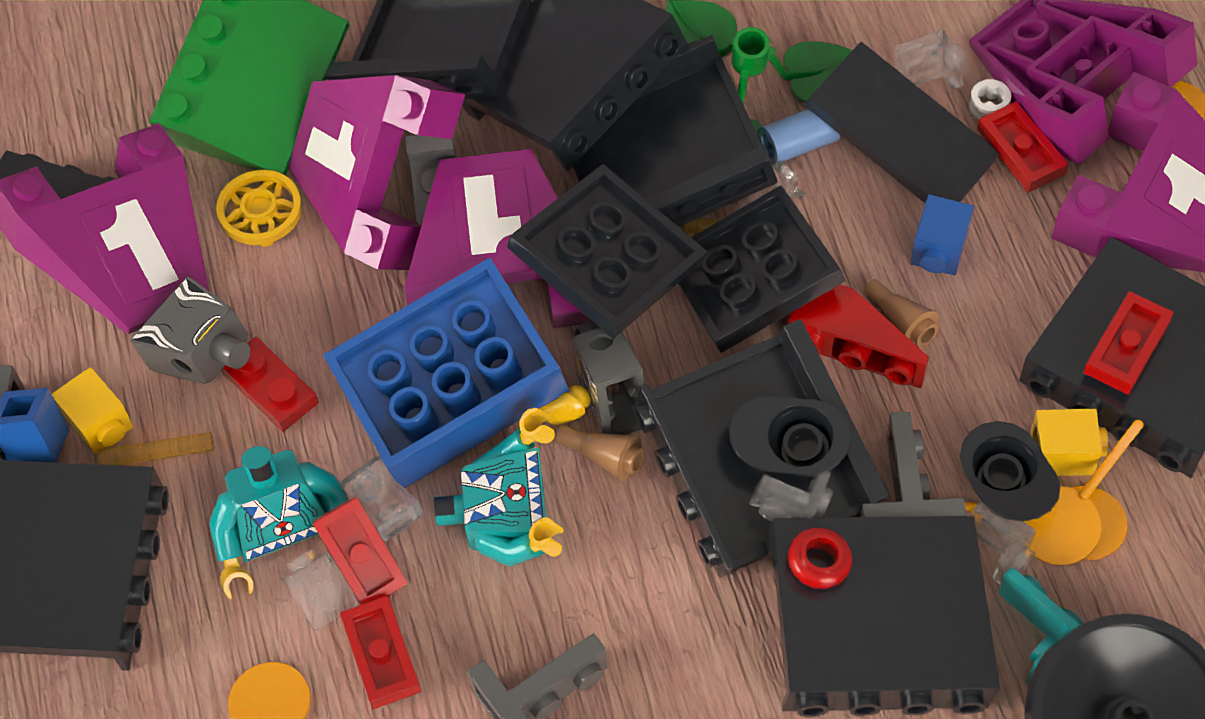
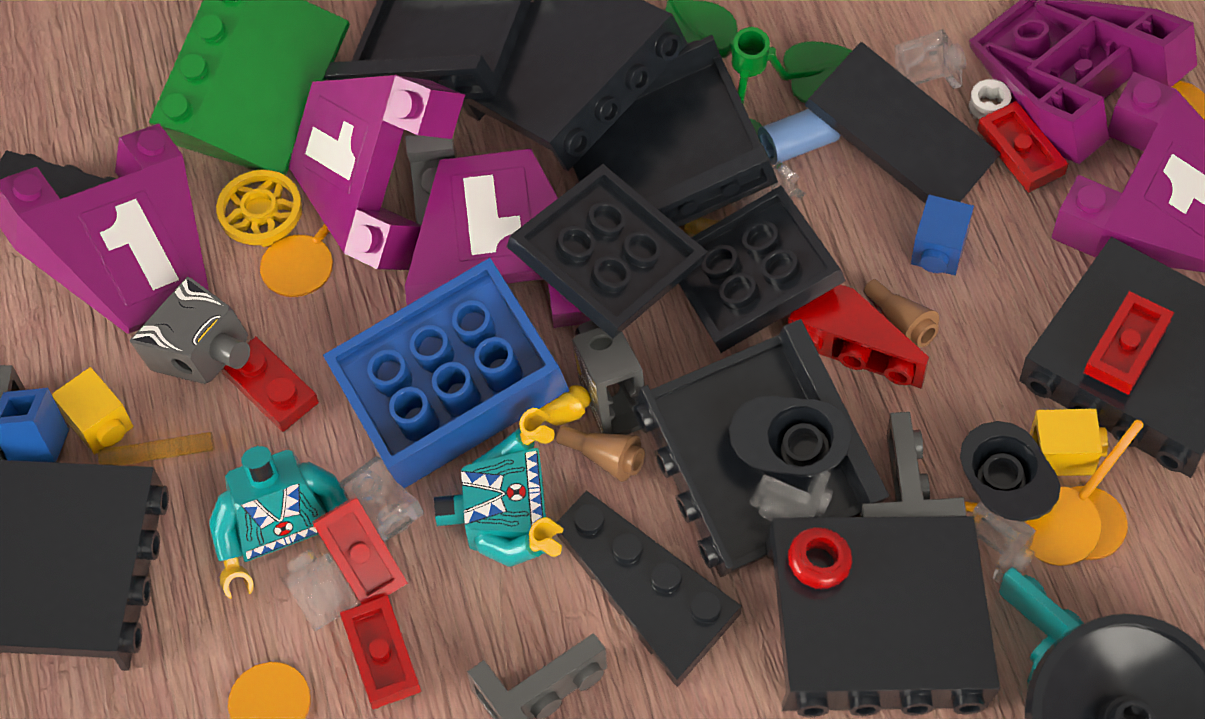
none -> light orange piece [260,224,333,297]
none -> black wing [556,490,742,687]

